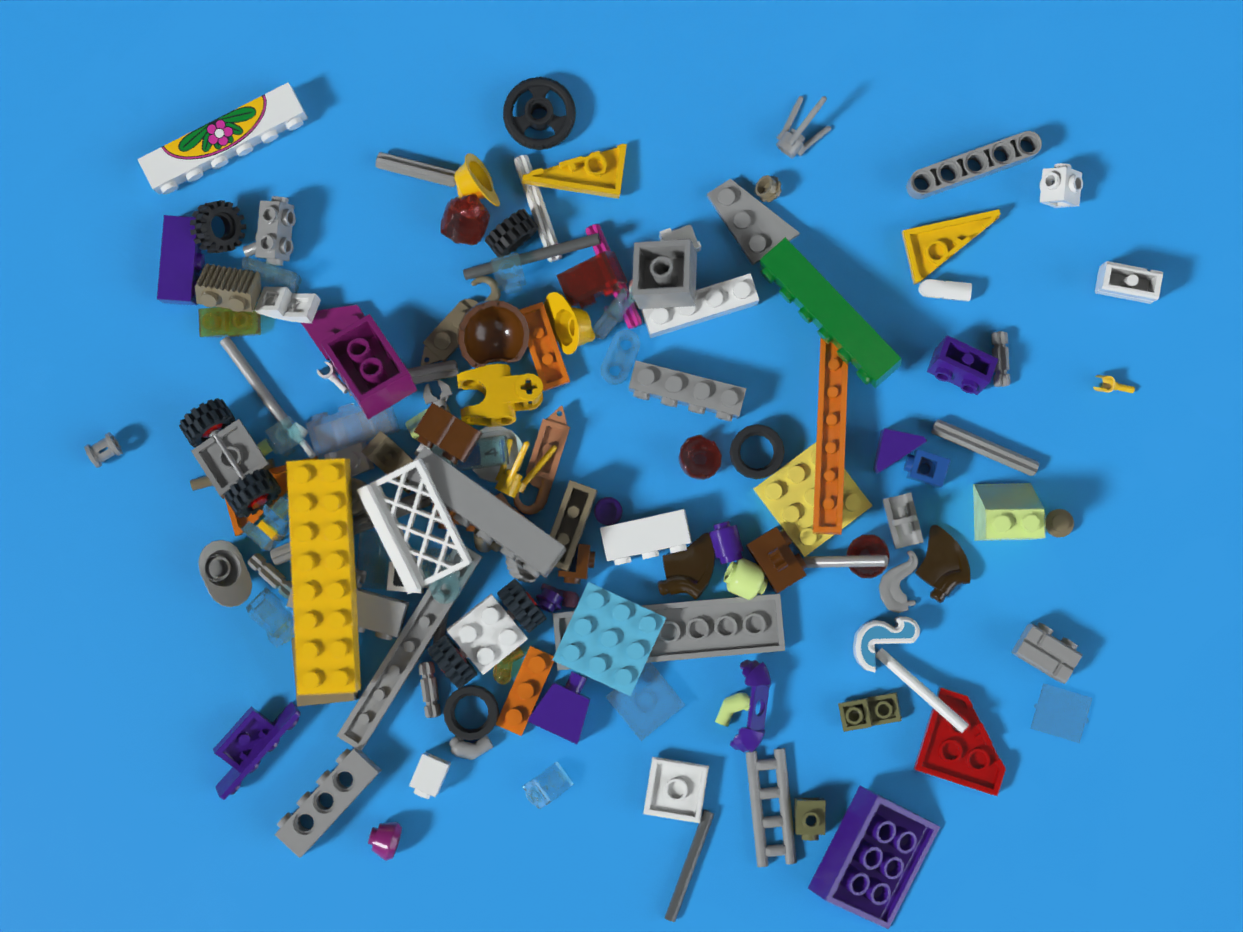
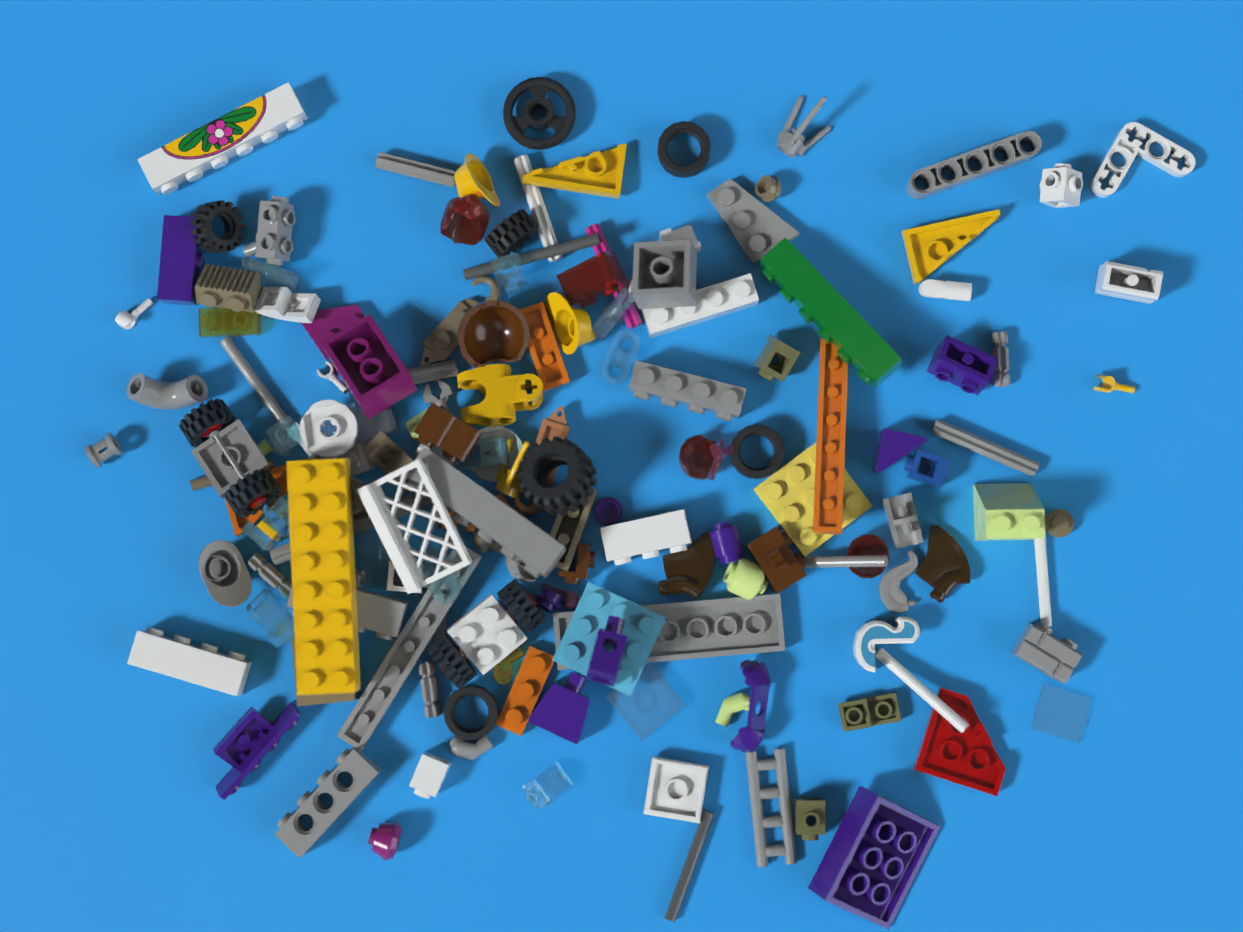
none -> white hand [115,298,153,330]
none -> light grey cylinder [126,373,208,410]
none -> white brick [127,626,252,696]
none -> white plate [299,400,359,458]
none -> black tyre [517,436,597,516]
none -> dark purple torso [586,616,627,687]
none -> black tyre [657,121,711,178]
none -> clear pink hand [707,440,734,481]
none -> olive brick [754,335,800,382]
none -> white bar [1034,538,1052,627]
none -> white beam [1090,122,1195,198]

